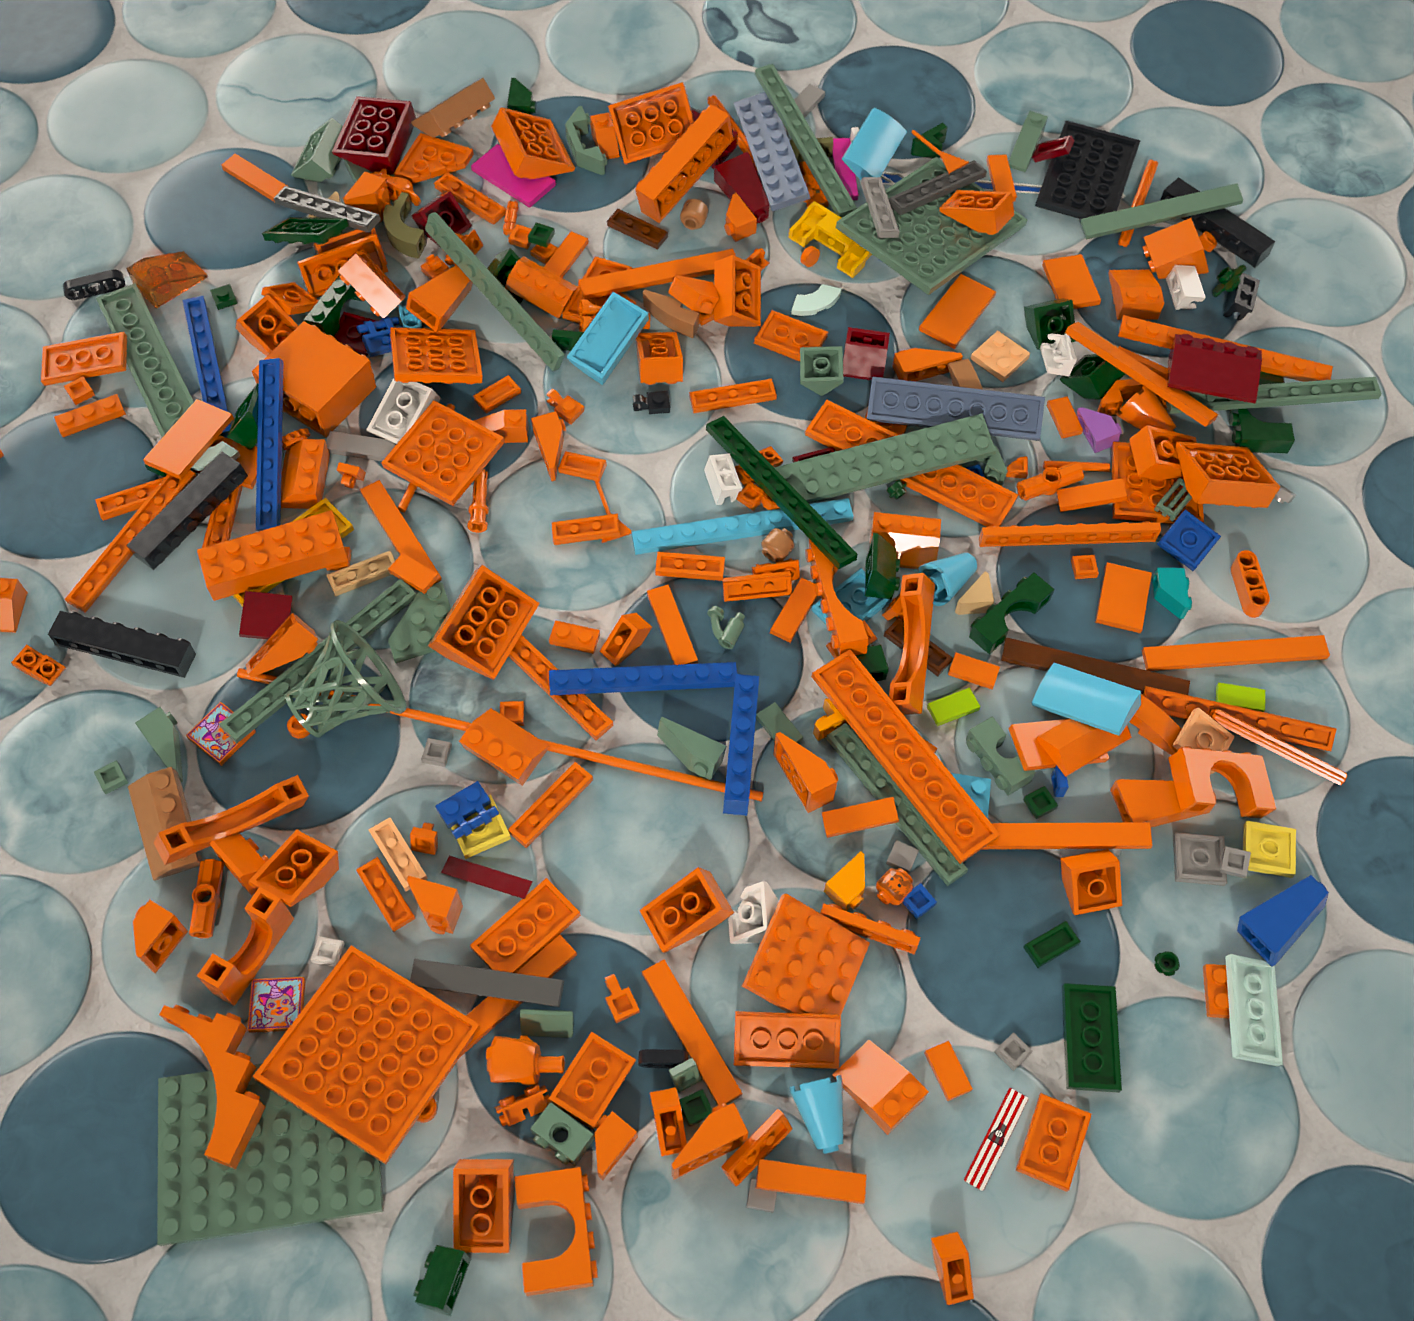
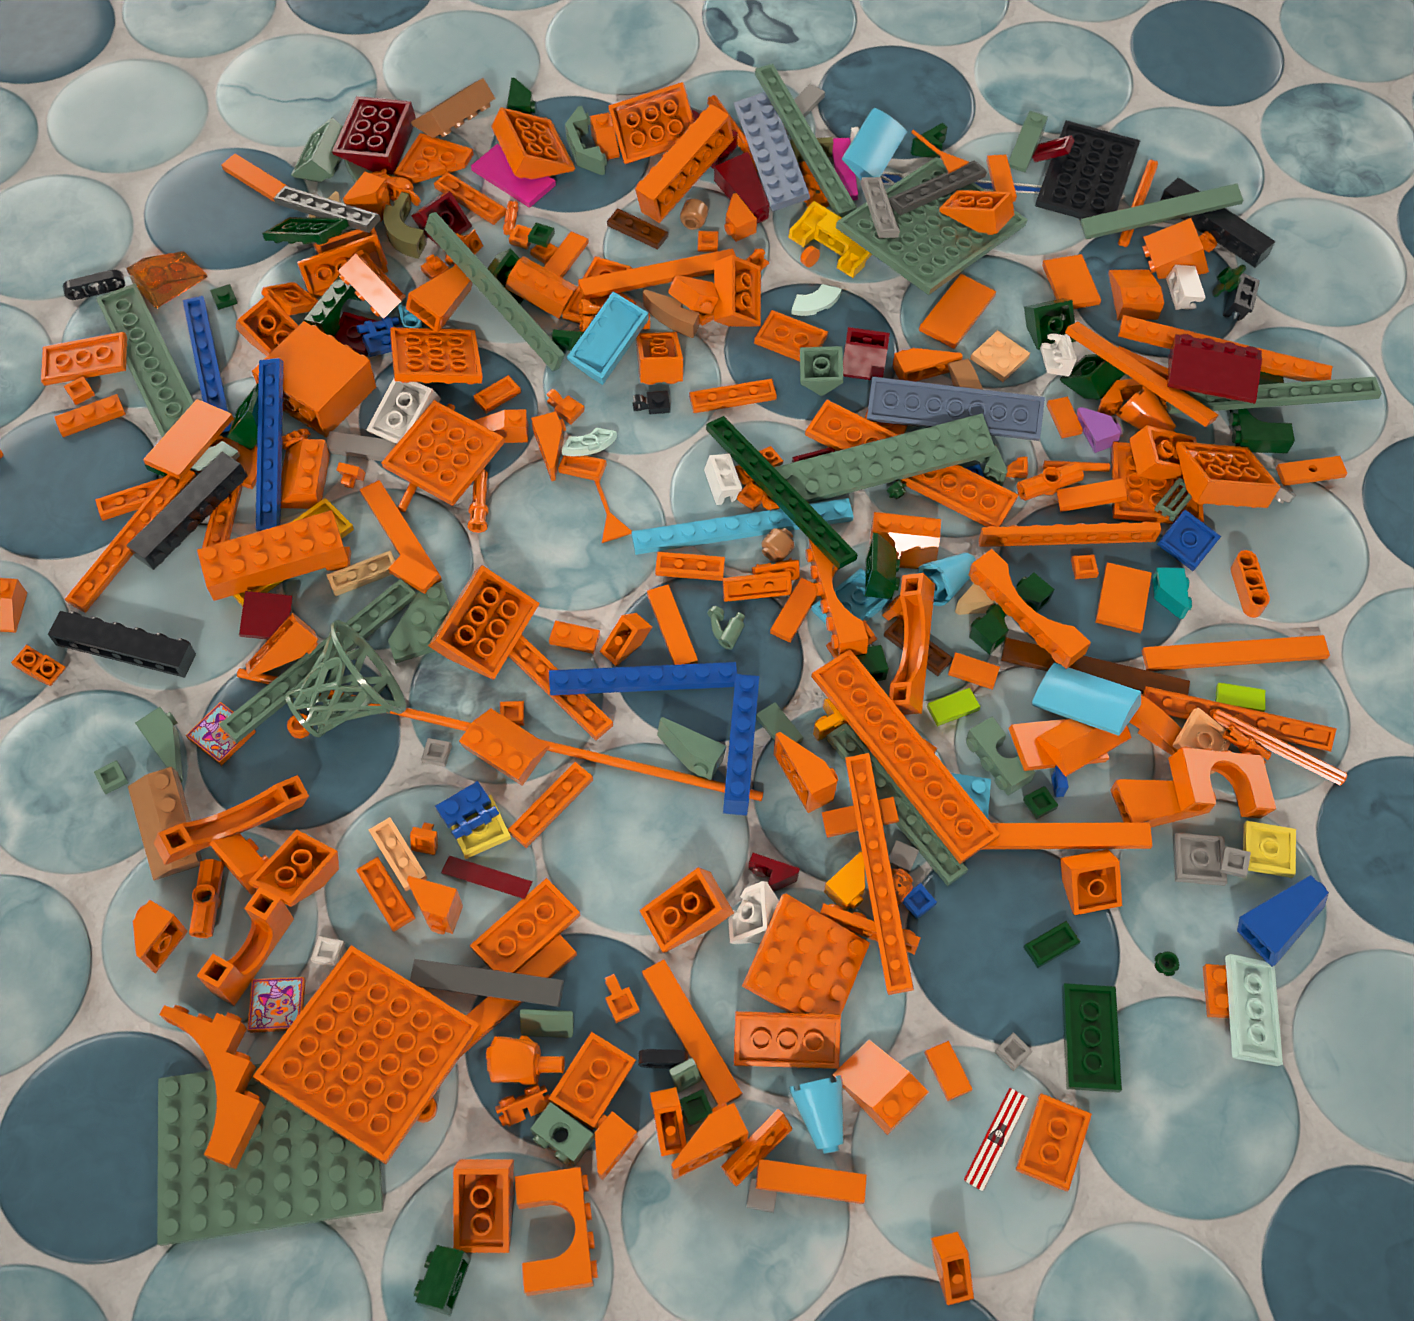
orange tile [551,513,620,545] -> none
none -> light aqua tile [562,428,617,456]
none -> orange tile [698,231,718,252]
none -> dark red slope [748,852,800,892]
none -> orange plate [845,753,914,995]
none -> orange arch [968,549,1091,669]
none -> orange pin [1223,726,1271,763]
none -> orange tile [1276,456,1348,486]

